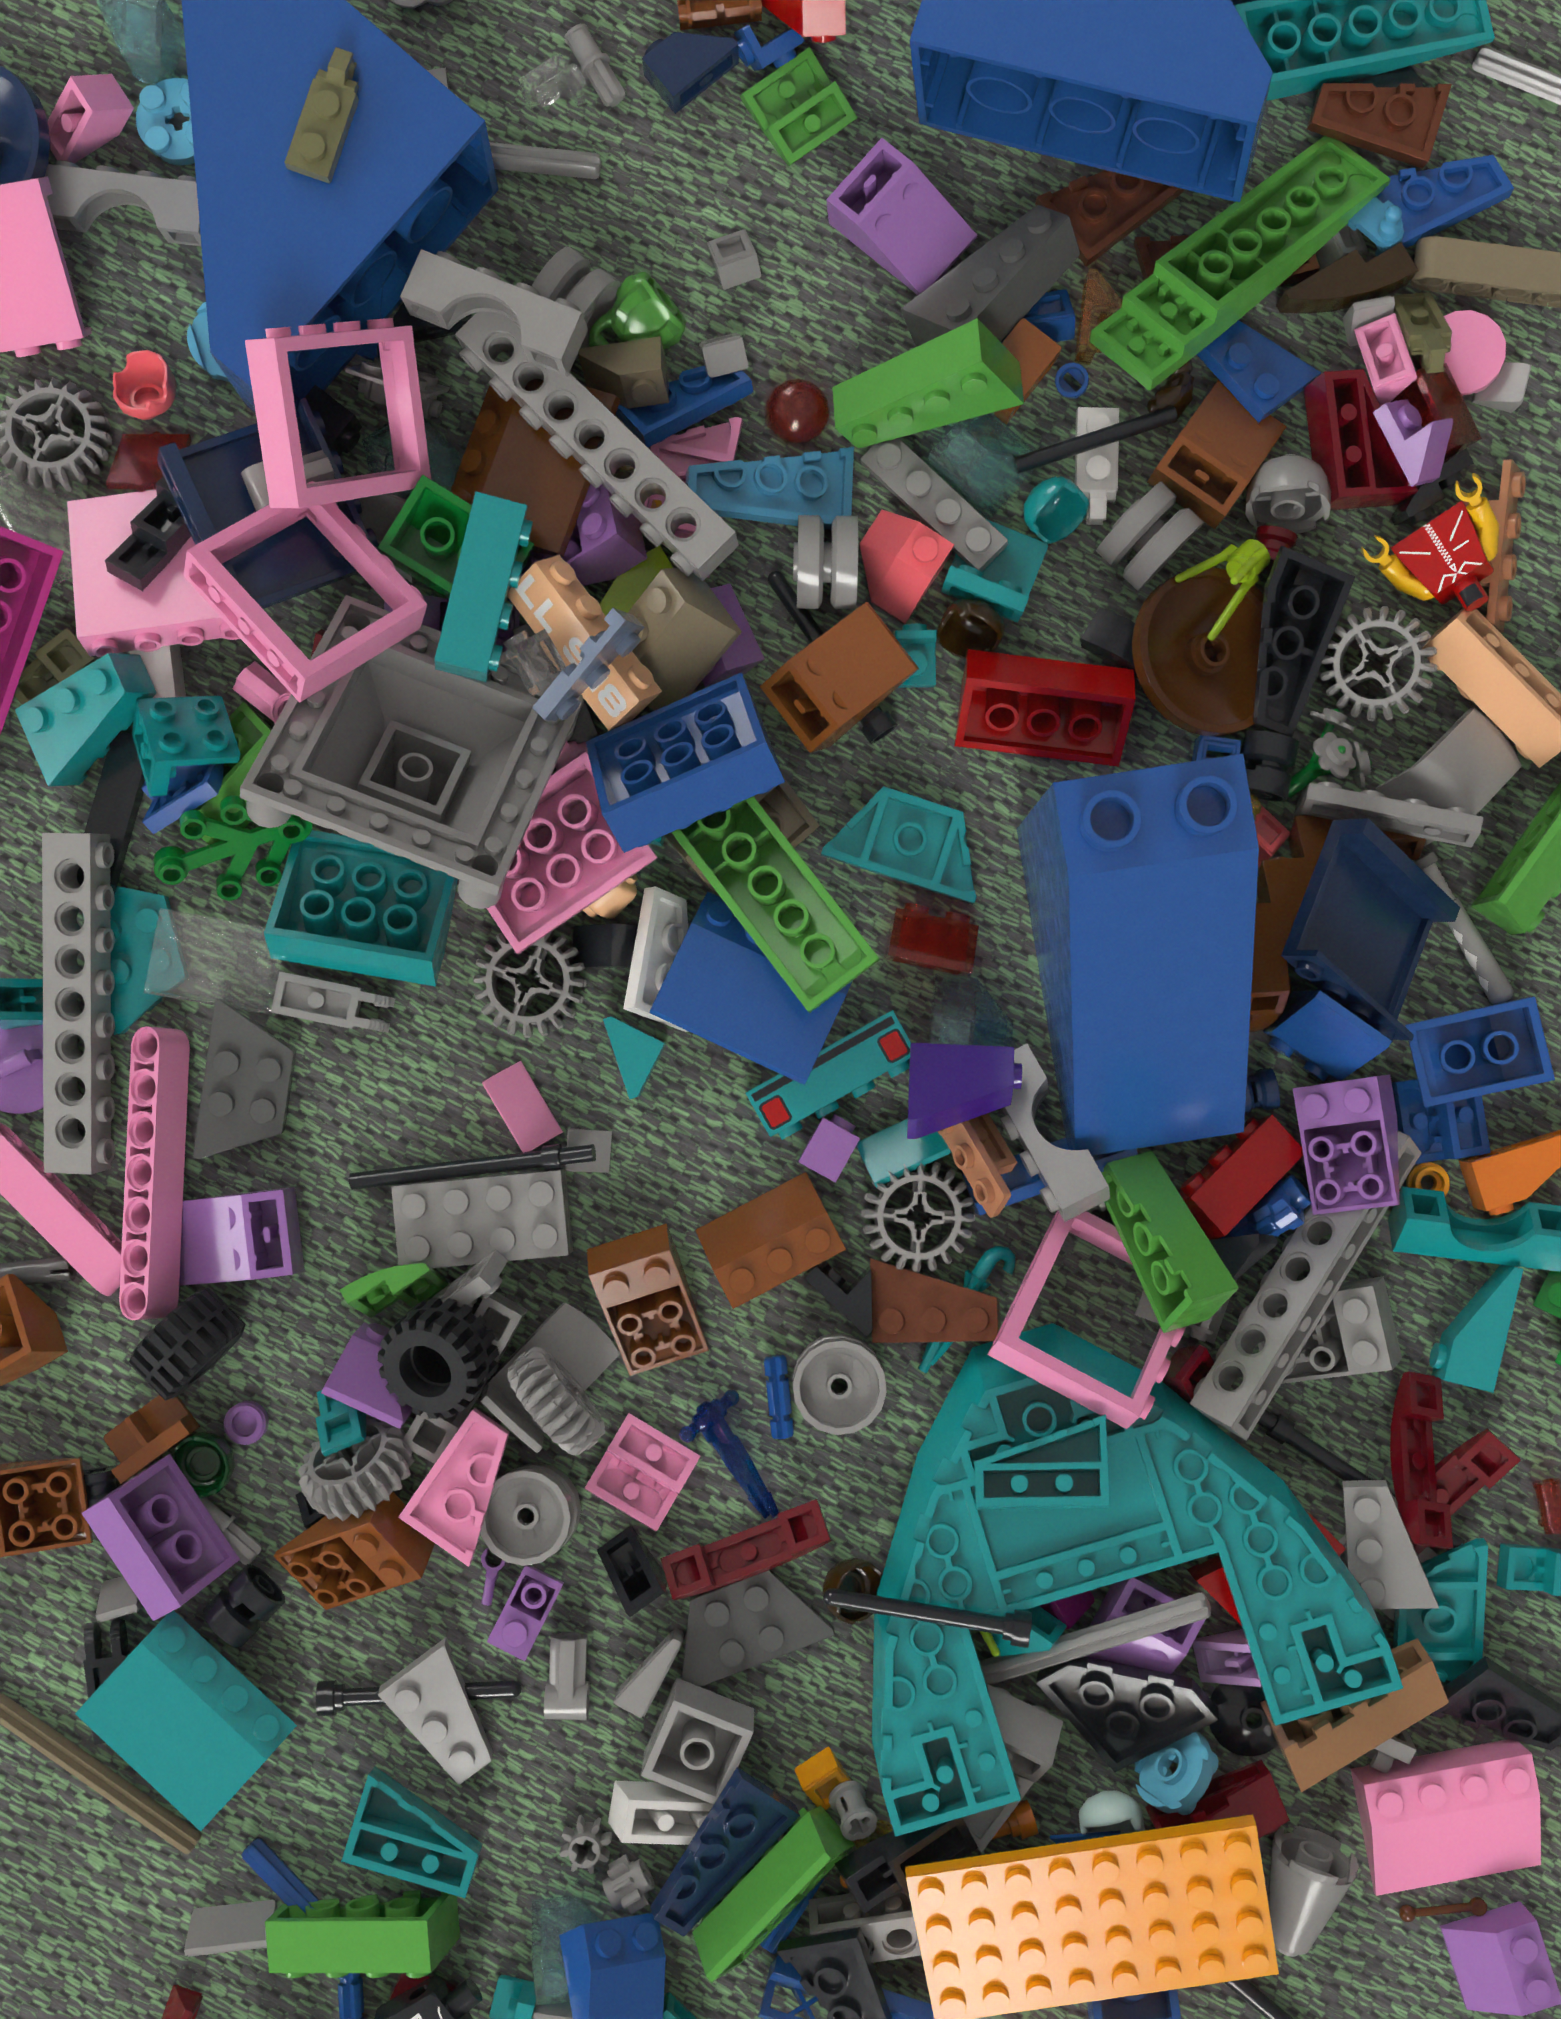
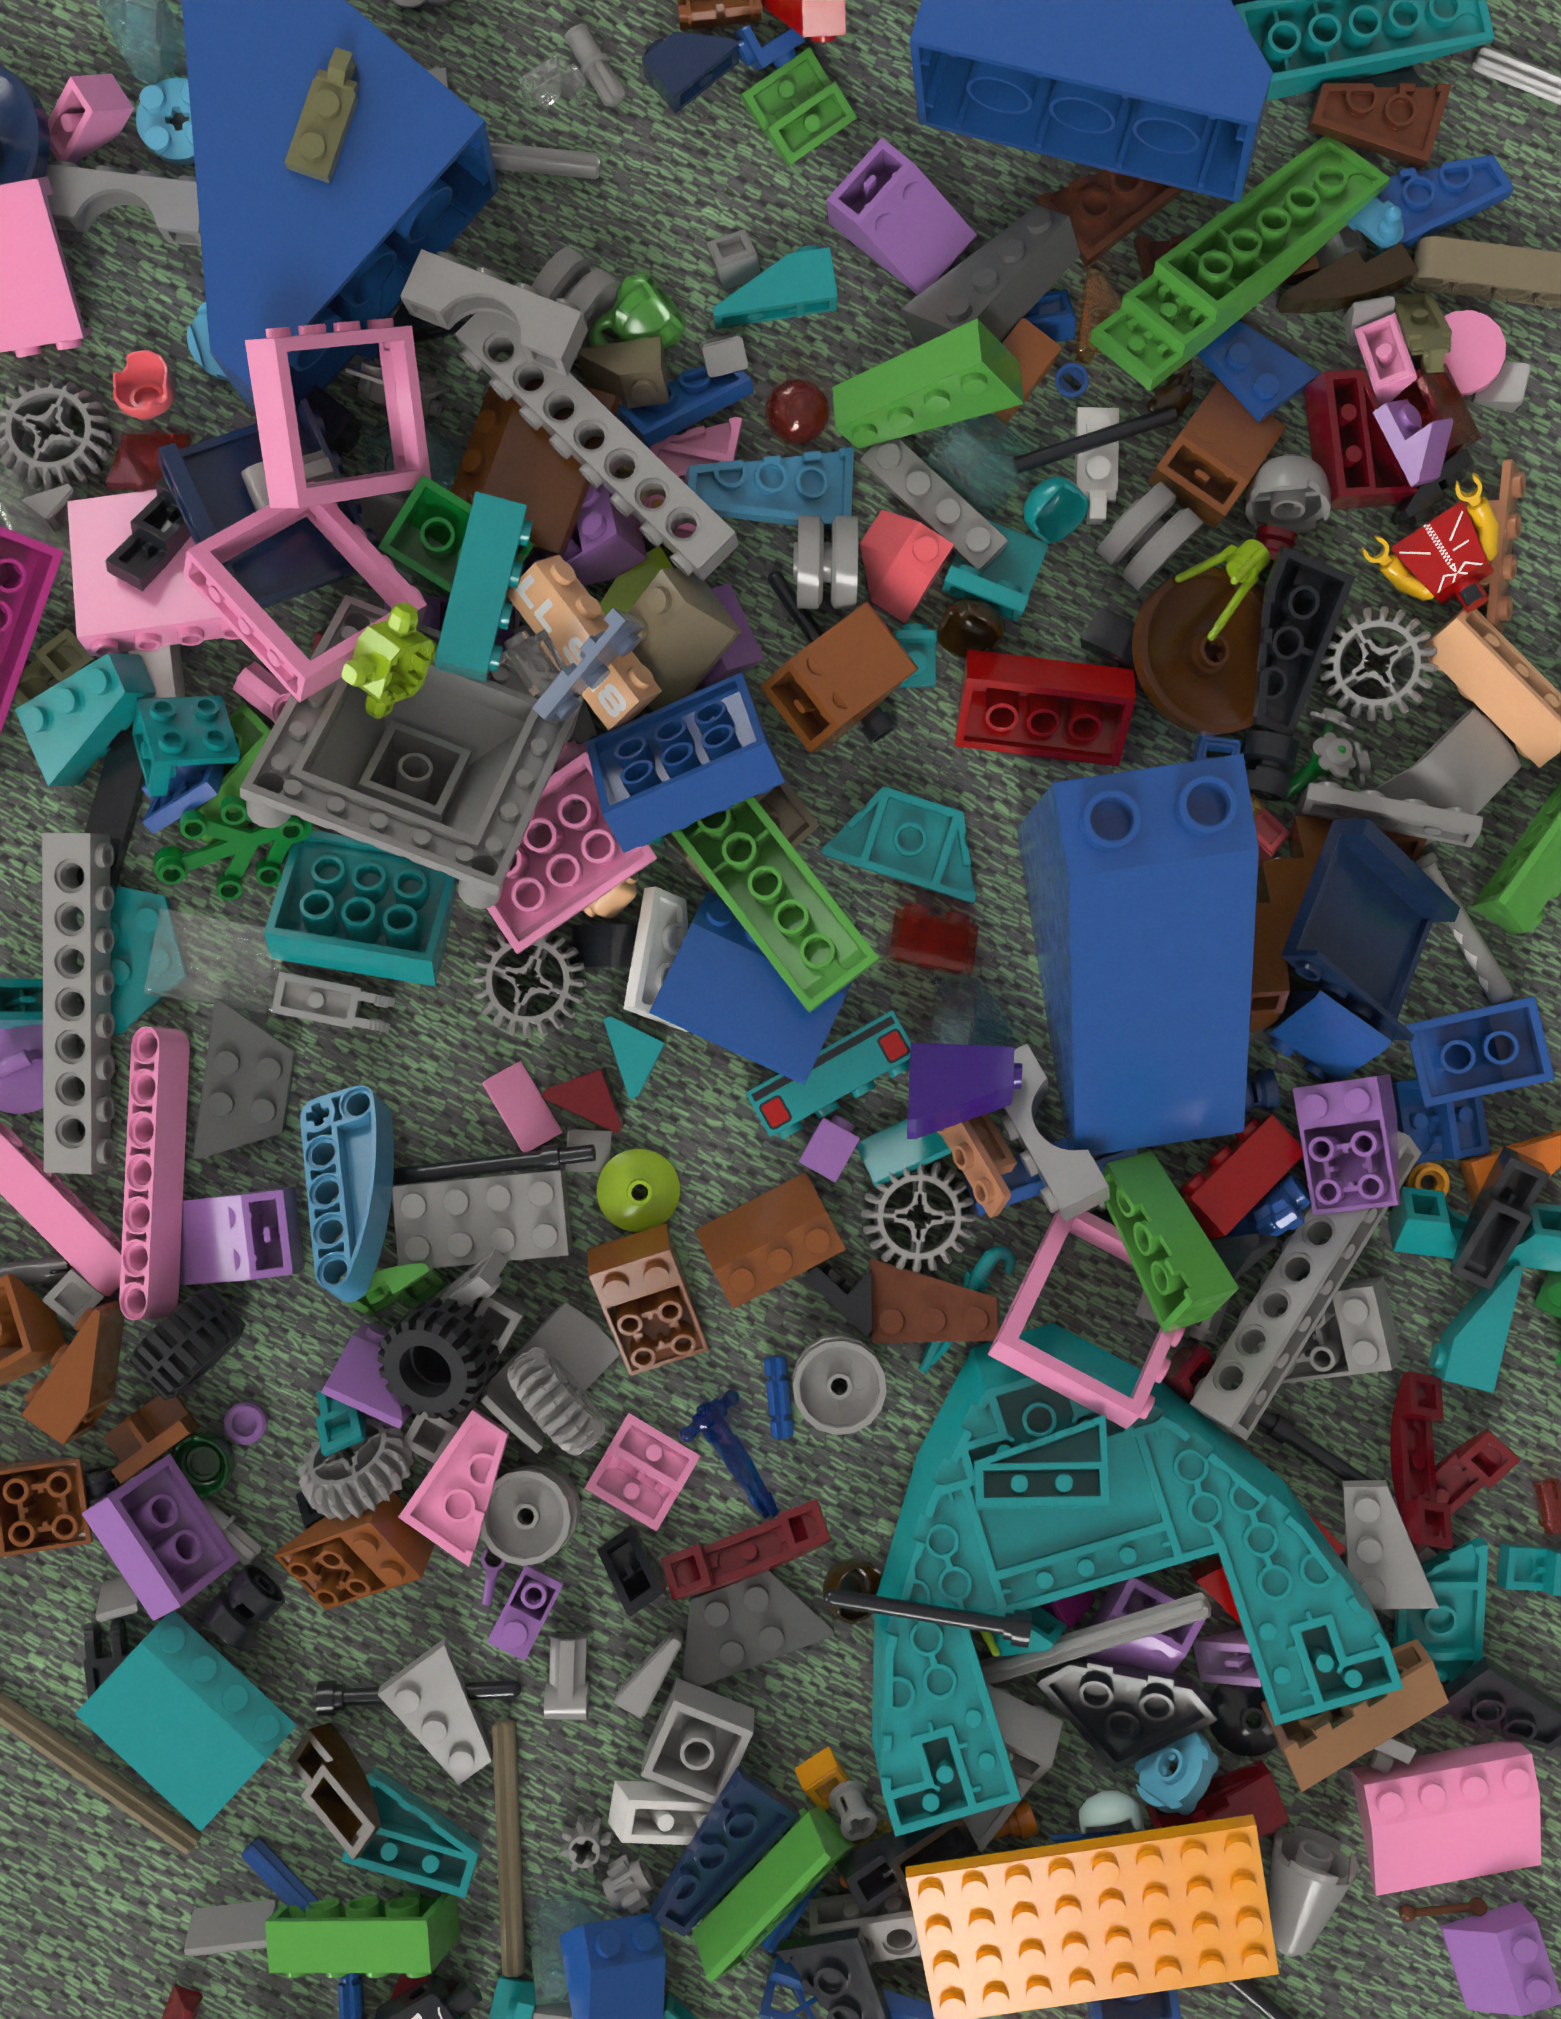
none -> dark orange slope [21,1300,125,1445]
none -> light grey slope [22,484,80,532]
none -> light grey tile [42,1267,105,1327]
none -> dark brown slope [287,1722,381,1860]
none -> dark azure beam [300,1085,394,1302]
none -> lime piece [341,602,438,719]
none -> dark tan axle [492,1719,526,1977]
none -> dark red slope [541,1067,625,1133]
none -> lime dish [596,1148,680,1232]
none -> teal slope [713,245,838,330]
none -> black slope [1450,1146,1550,1290]

